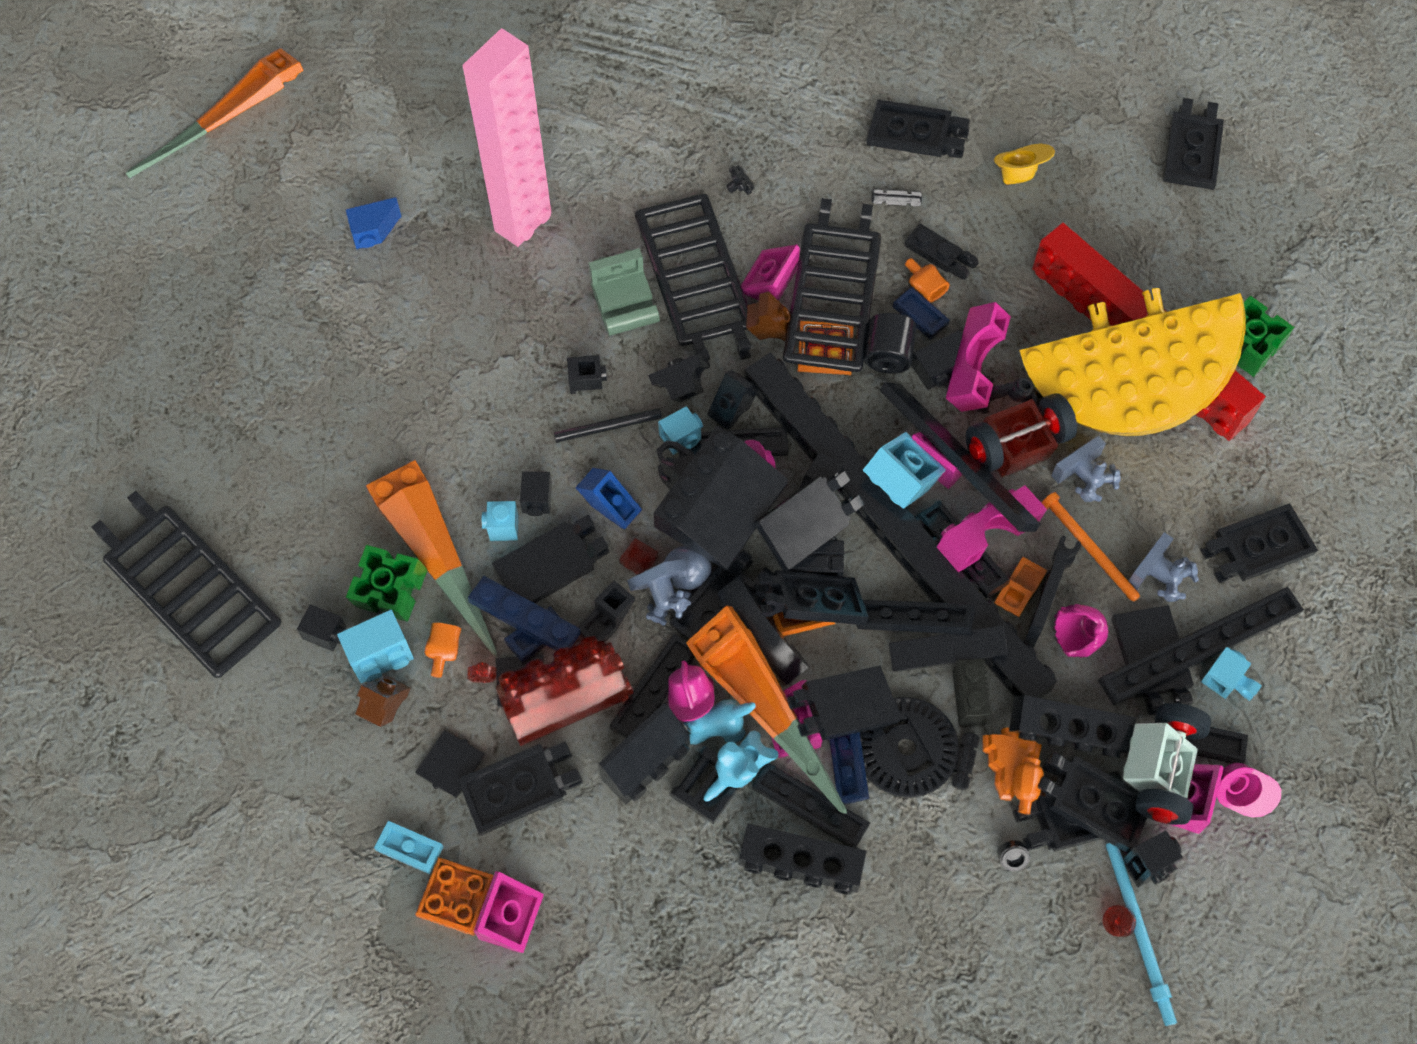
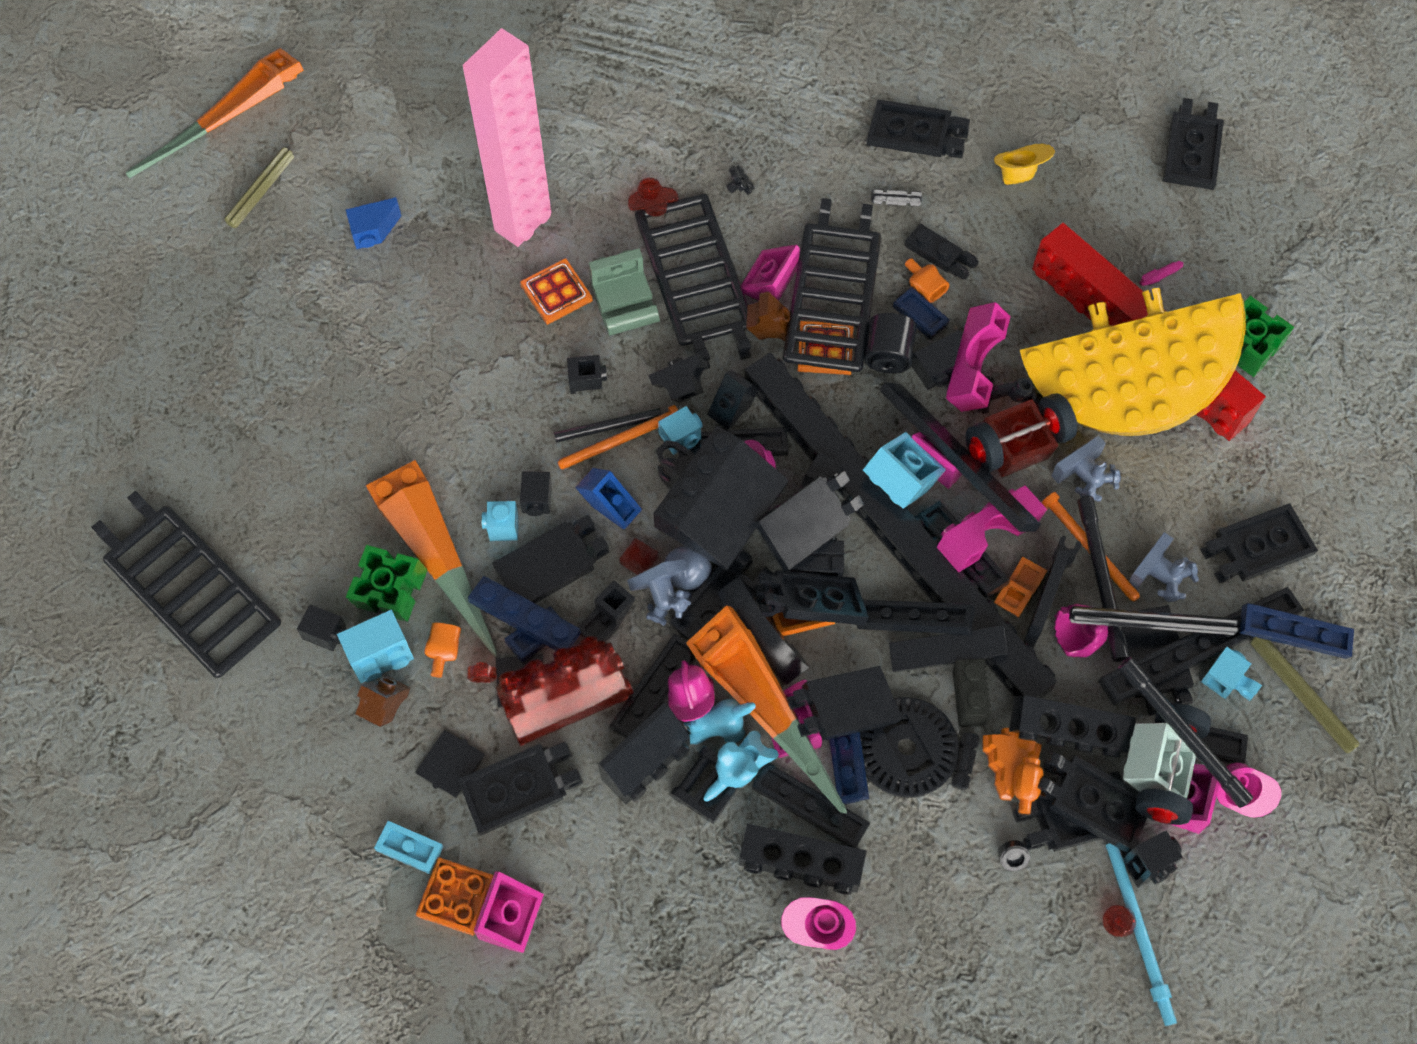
none -> olive axle [224,147,294,228]
none -> tile [520,258,593,325]
none -> orange bar [557,405,678,469]
none -> clear red plate [628,178,679,217]
none -> dark pink piece [781,897,856,950]
none -> black axle [1069,606,1239,635]
none -> black piece [1077,496,1130,662]
none -> black piece [1118,657,1253,808]
none -> dark pink piece [1139,261,1184,286]
none -> dark blue plate [1239,603,1354,659]
none -> olive axle [1250,637,1359,753]

